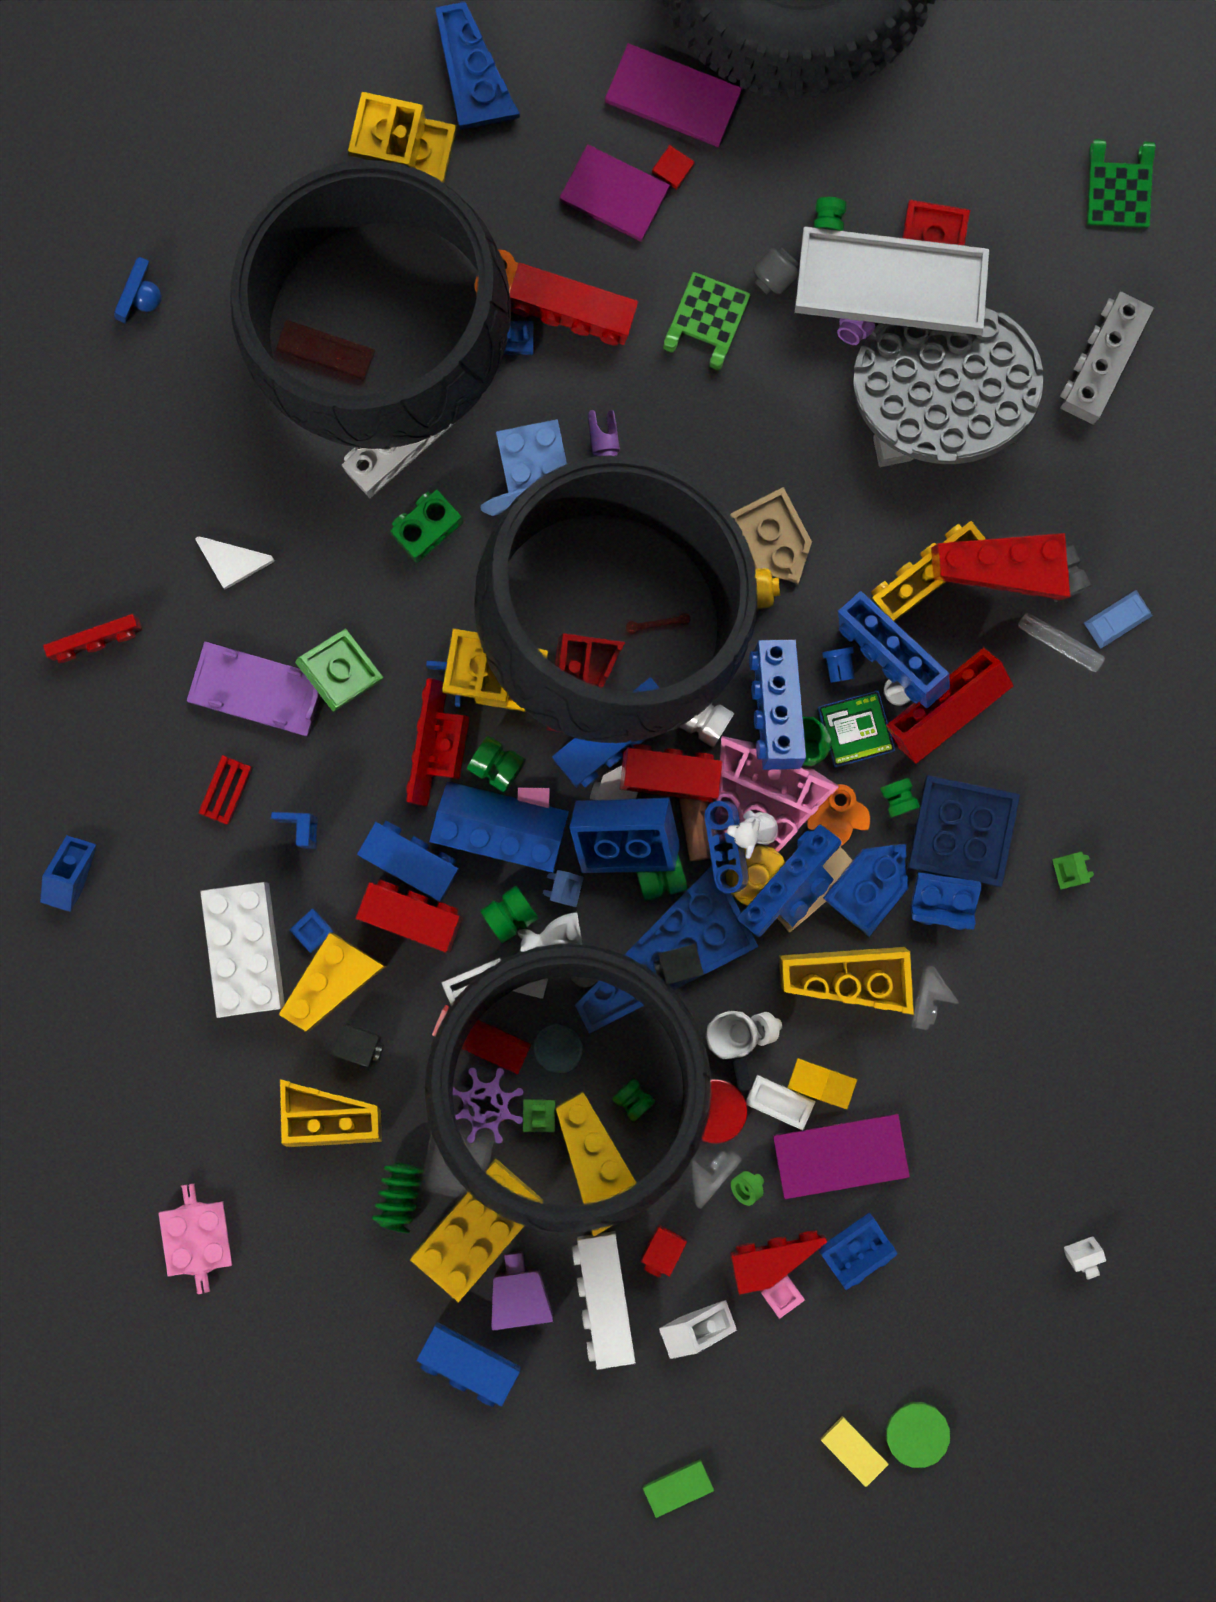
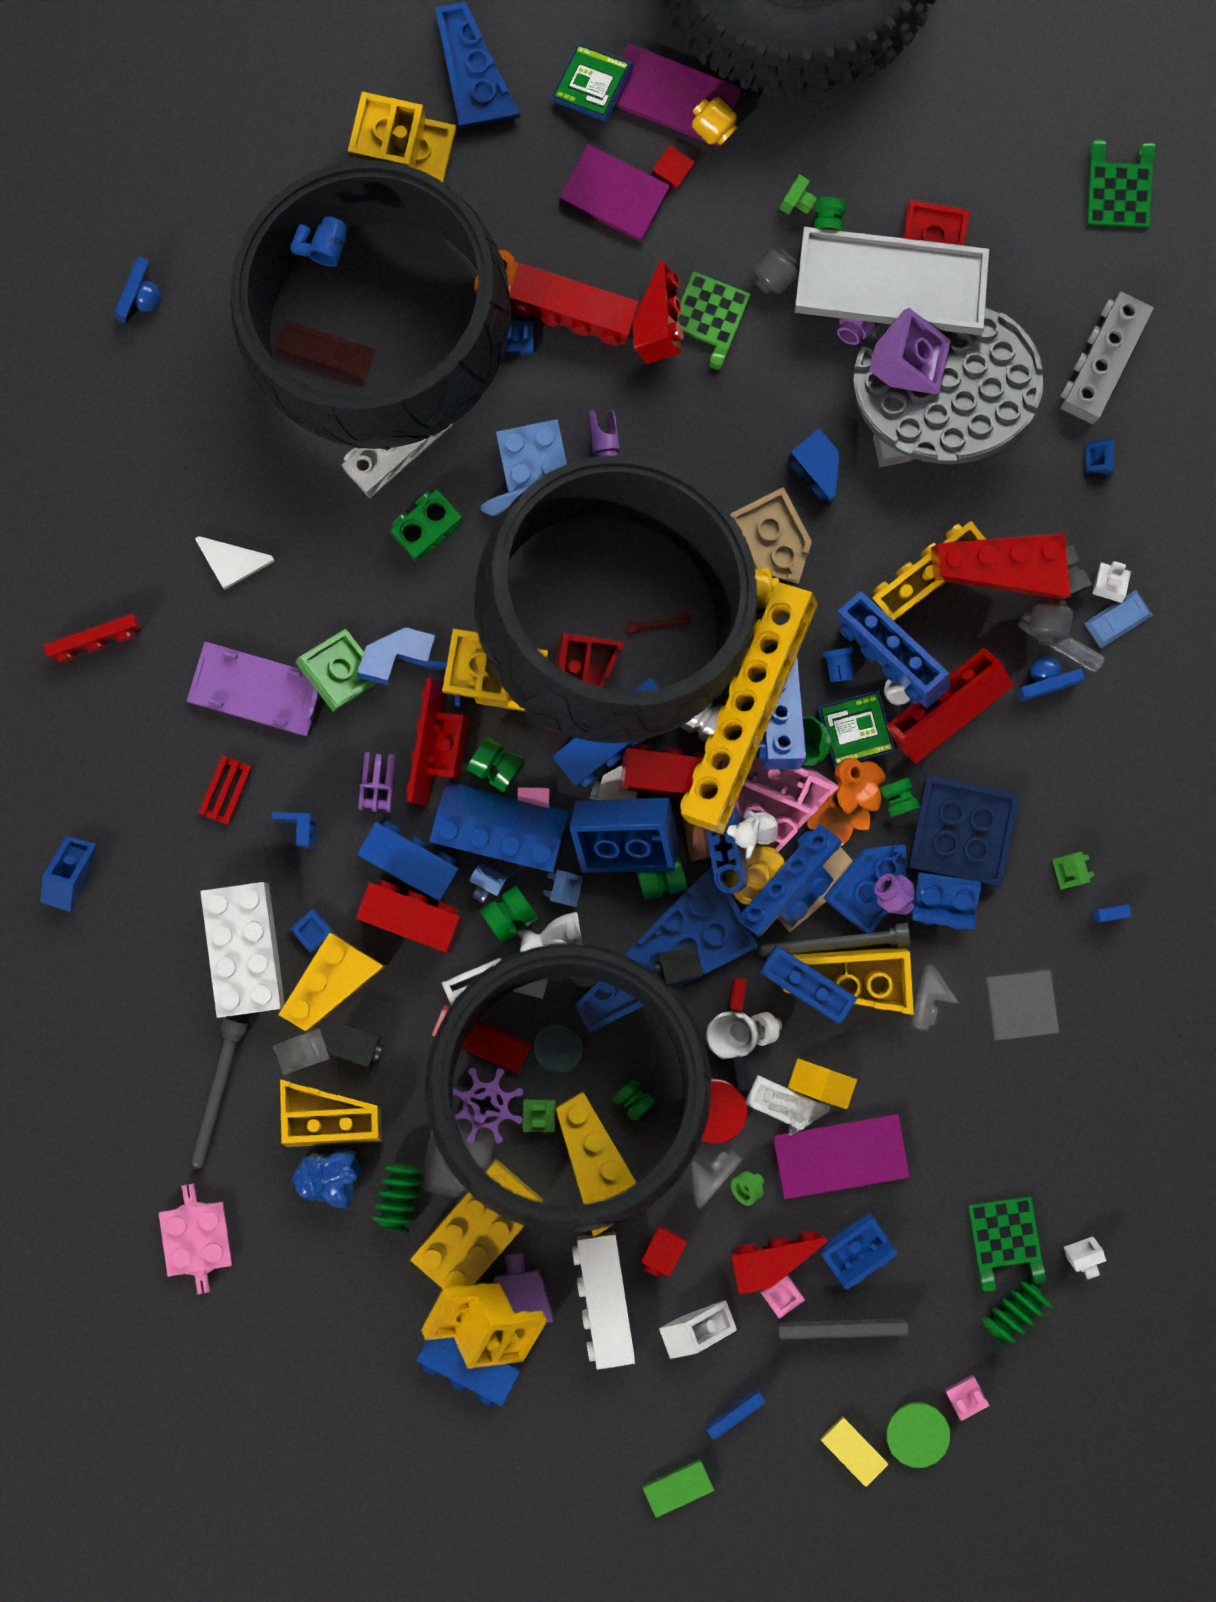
none -> dark grey piece [192,1017,248,1168]
none -> clear slope [273,1029,329,1075]
none -> blue piece [290,217,348,267]
none -> blue hair [291,1147,362,1209]
none -> tile [357,627,435,685]
none -> medium lavender arm [358,752,396,813]
none -> yellow bracket [421,1283,547,1368]
none -> medium blue tile [469,862,509,903]
none -> tile [551,43,634,122]
none -> red slope [633,260,684,364]
none -> yellow brick [681,582,818,834]
none -> yellow head [692,97,738,145]
none -> blue tile [705,1387,765,1440]
none -> red tile [728,978,747,1011]
none -> dark grey piece [758,923,911,957]
none -> blue tile [759,945,857,1025]
none -> clear slope [763,1088,830,1135]
none -> dark grey tile [777,1318,908,1340]
none -> bright green tile [778,174,817,215]
none -> blue slope [788,428,839,505]
none -> orange plate [834,758,886,814]
none -> medium lavender slope [869,307,951,394]
none -> medium lavender rock [874,874,915,915]
none -> bright pink tile [945,1375,989,1421]
none -> green flag [968,1196,1046,1292]
none -> green piece [981,1281,1054,1350]
none -> clear tile [986,970,1059,1040]
none -> blue tile [1017,655,1085,702]
none -> dark grey head [1029,598,1073,646]
none -> blue slope [1086,438,1114,475]
none -> white tile [1092,561,1131,603]
none -> blue tile [1092,904,1132,923]

